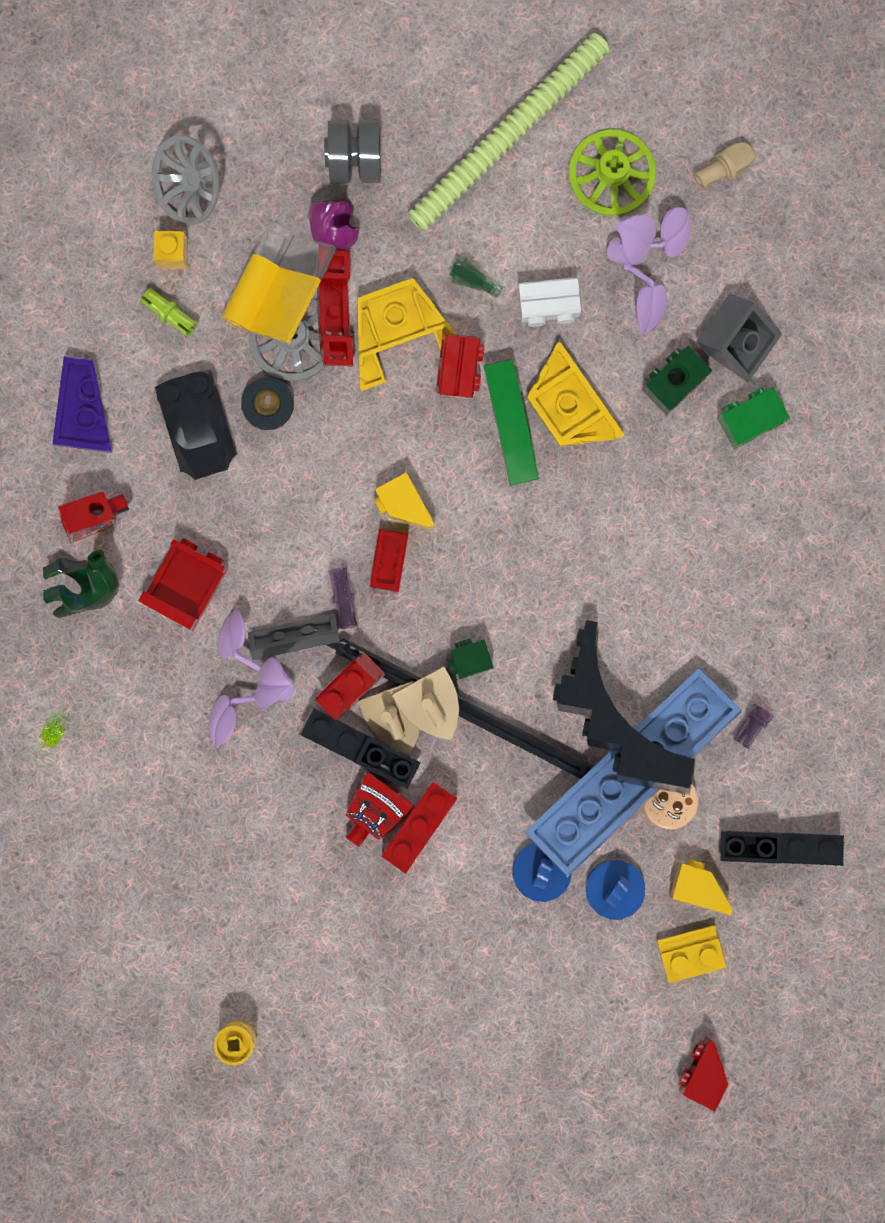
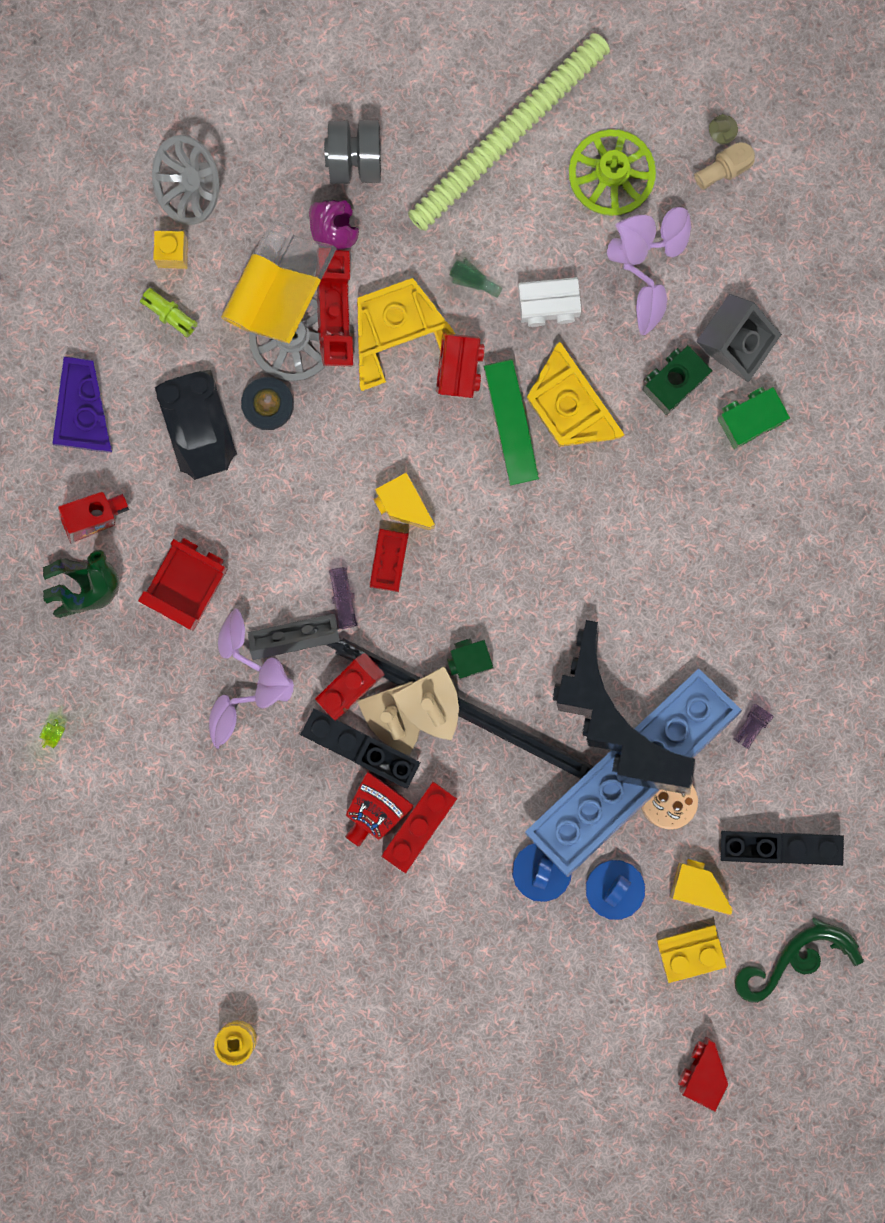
none -> olive plate [709,114,738,144]
none -> dark green plant [734,918,864,1003]

